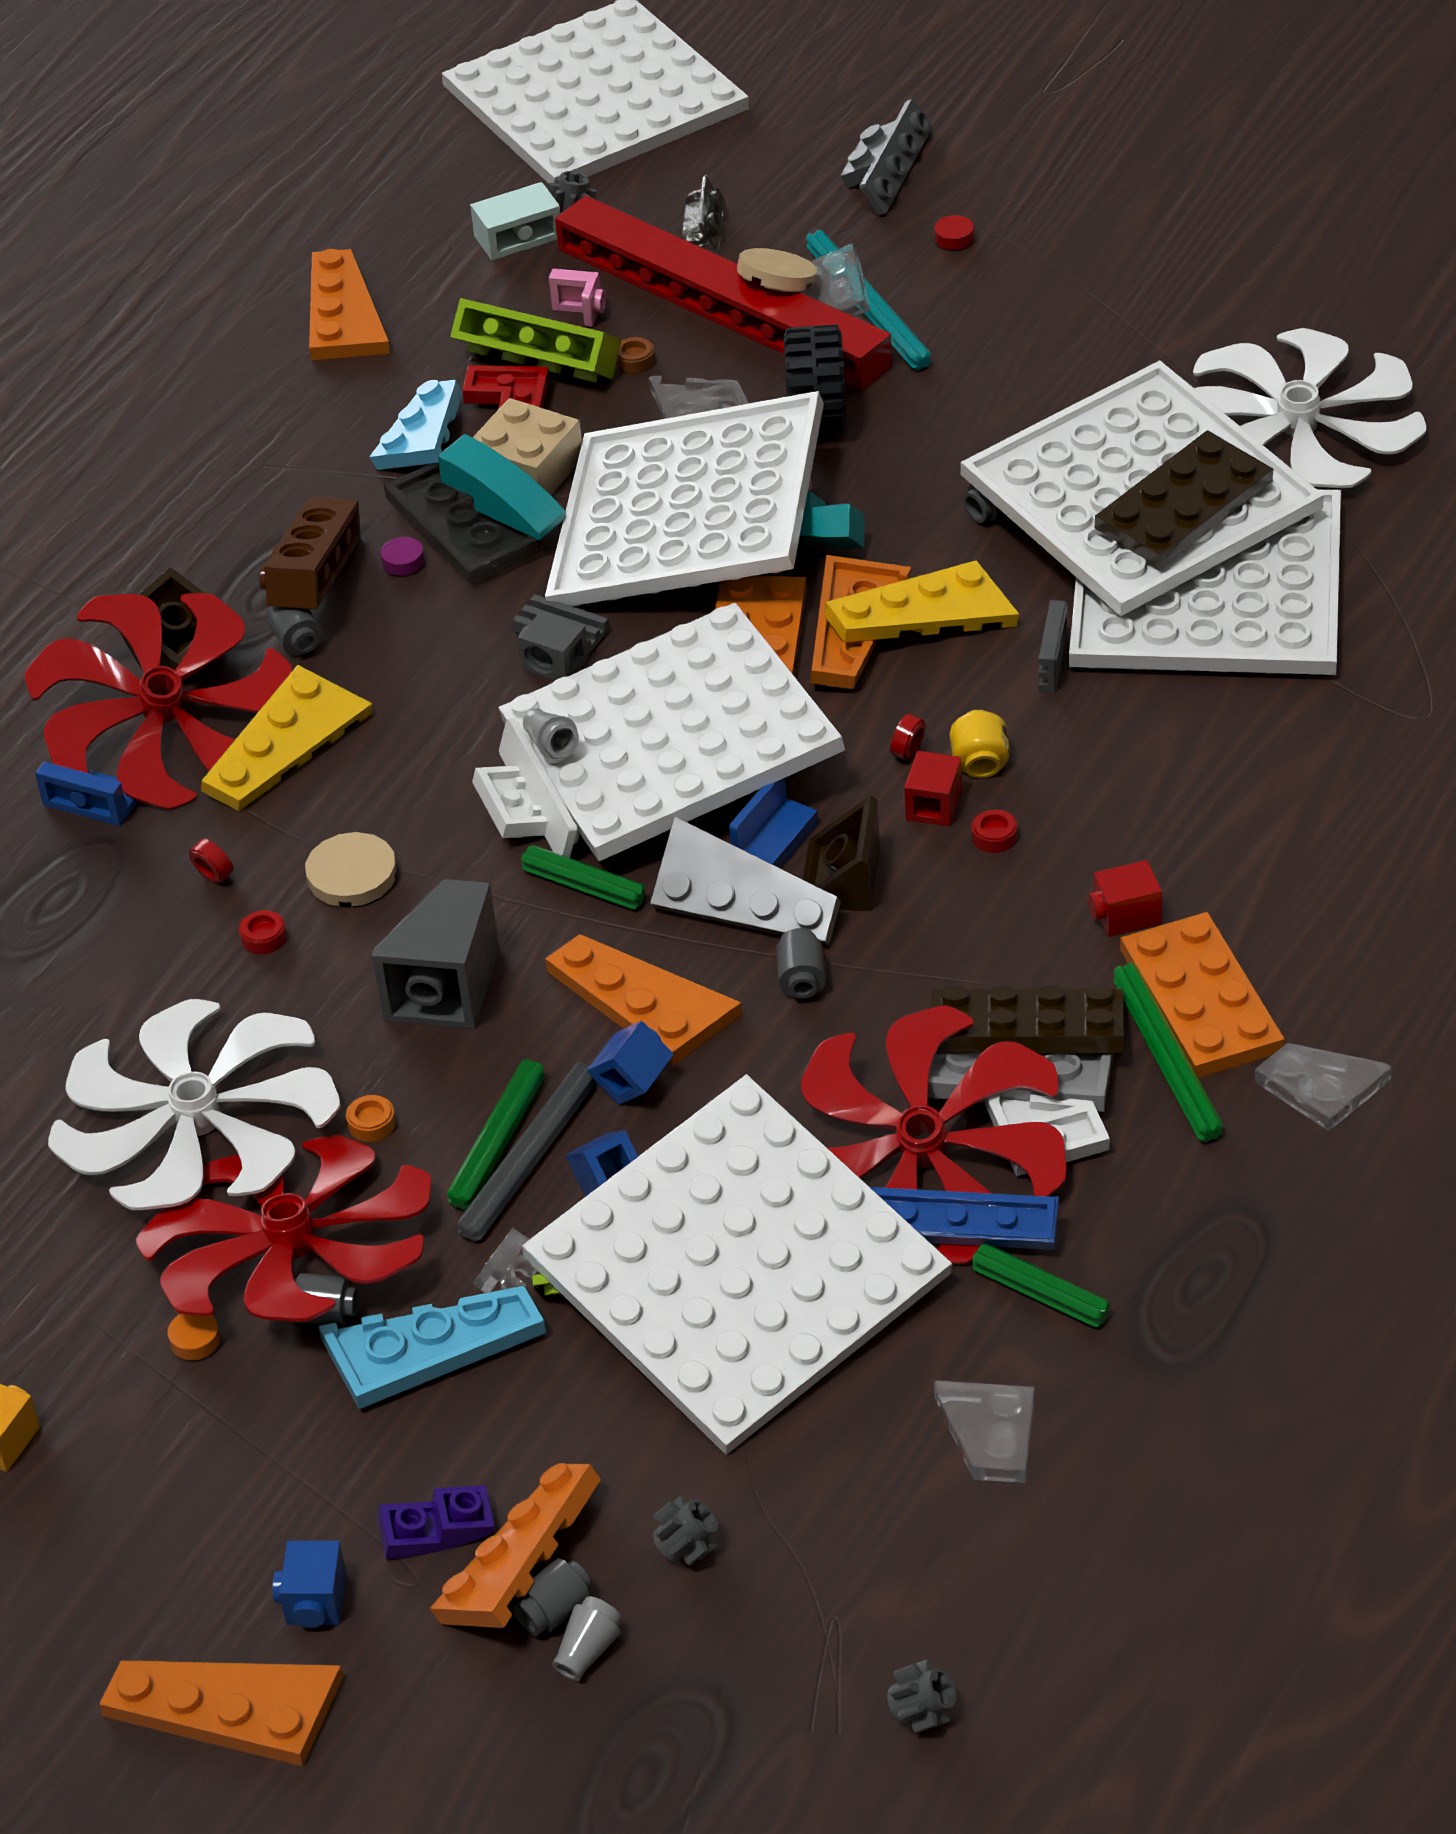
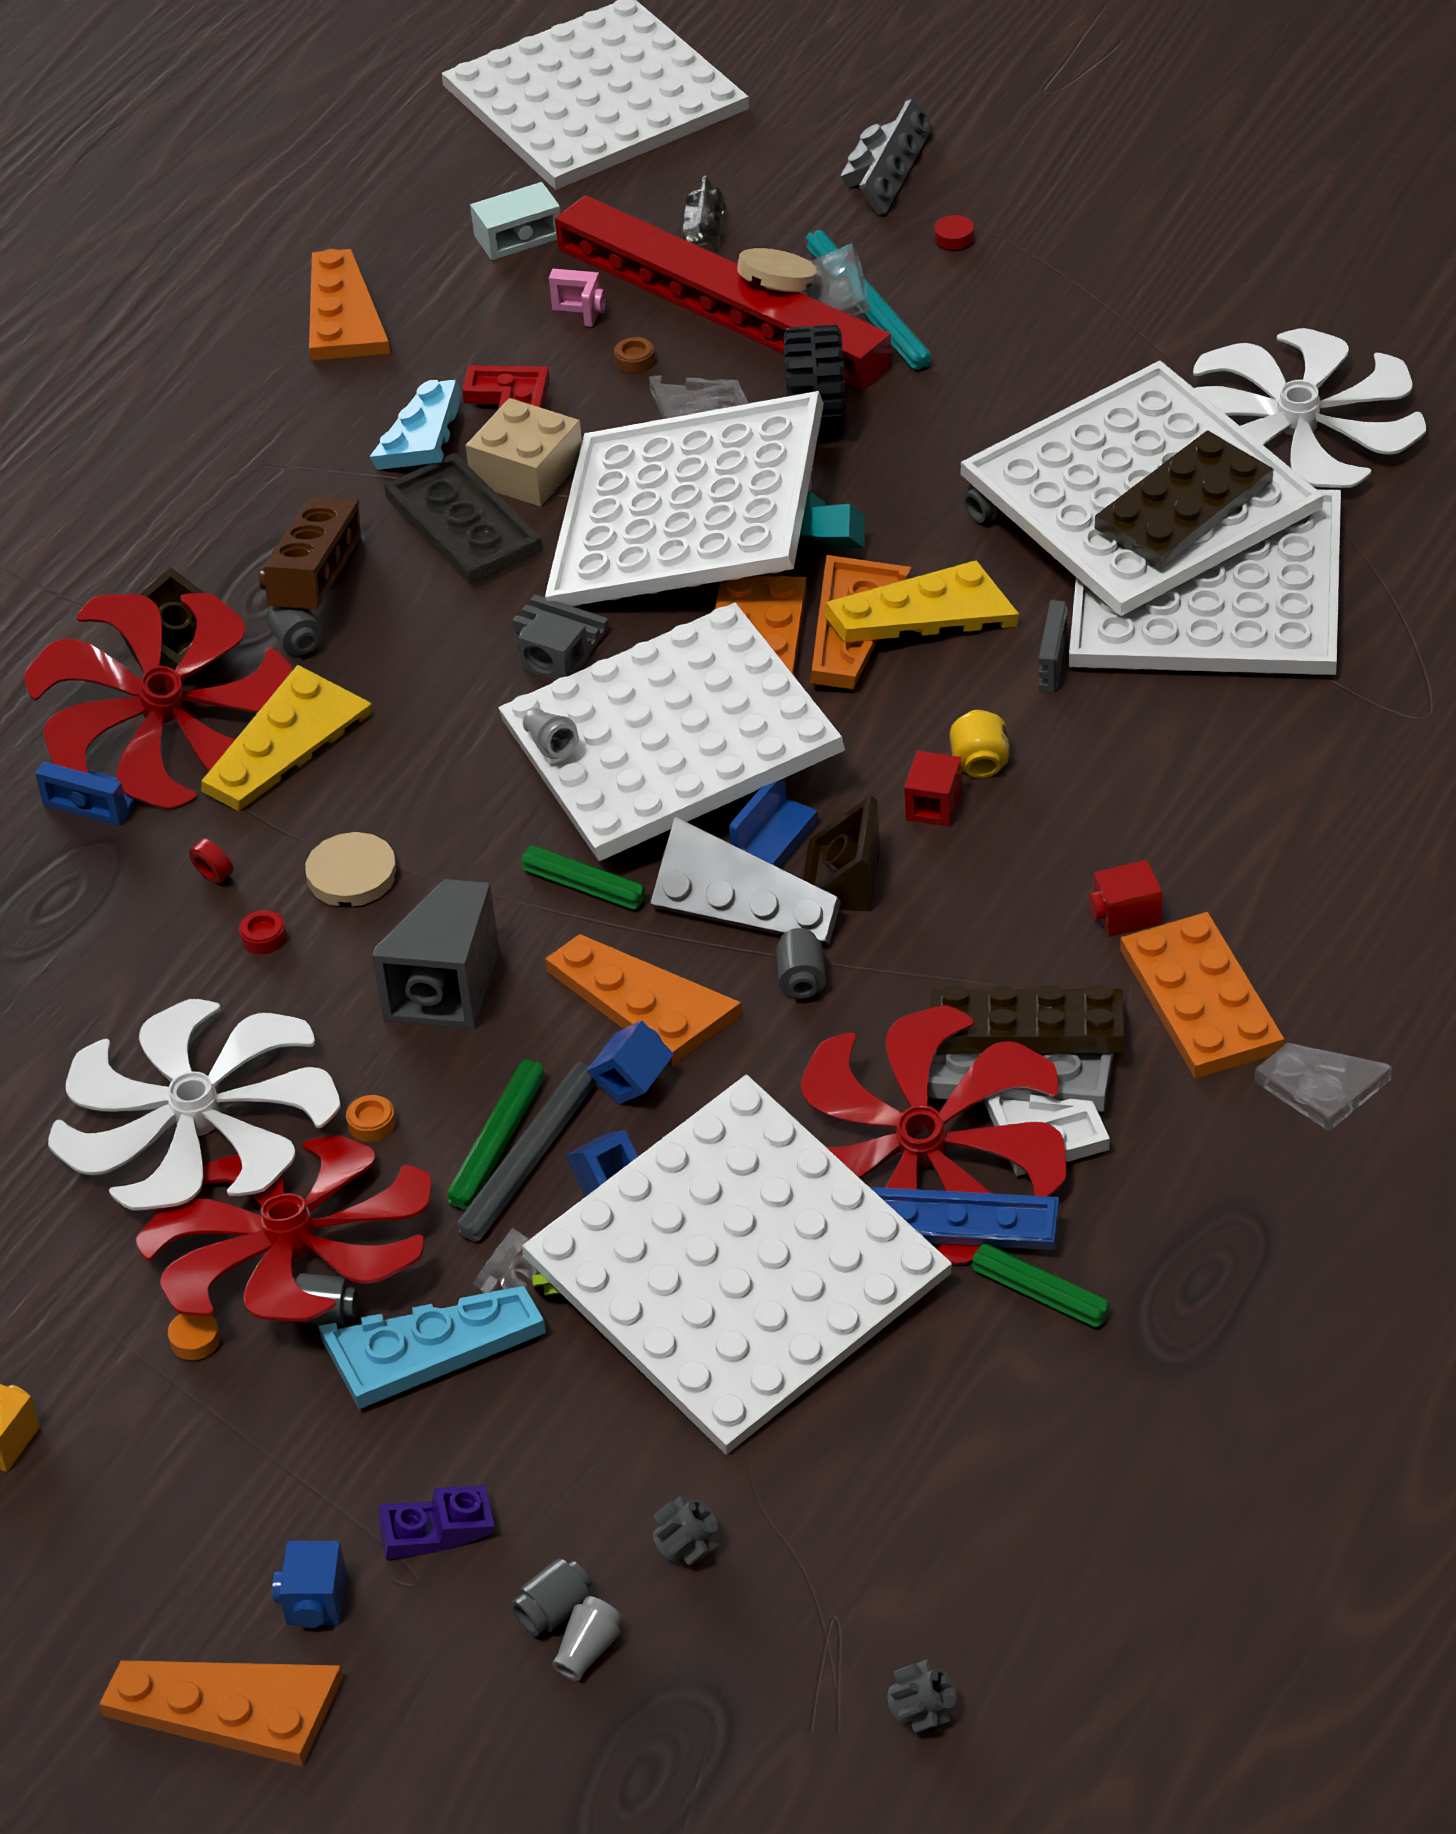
magenta tile [381,537,424,576] -> none
orange wing [429,1463,601,1628] -> none
teal slope [438,434,566,540] -> none
lime brick [450,298,622,383] -> none
white bracket [472,718,579,858] -> none
dark grey gear [548,171,597,213] -> none
red tile [890,713,926,761] -> none
clear wing [934,1380,1035,1483] -> none
red tile [971,810,1018,853] -> none
green axle [1114,963,1223,1143] -> none

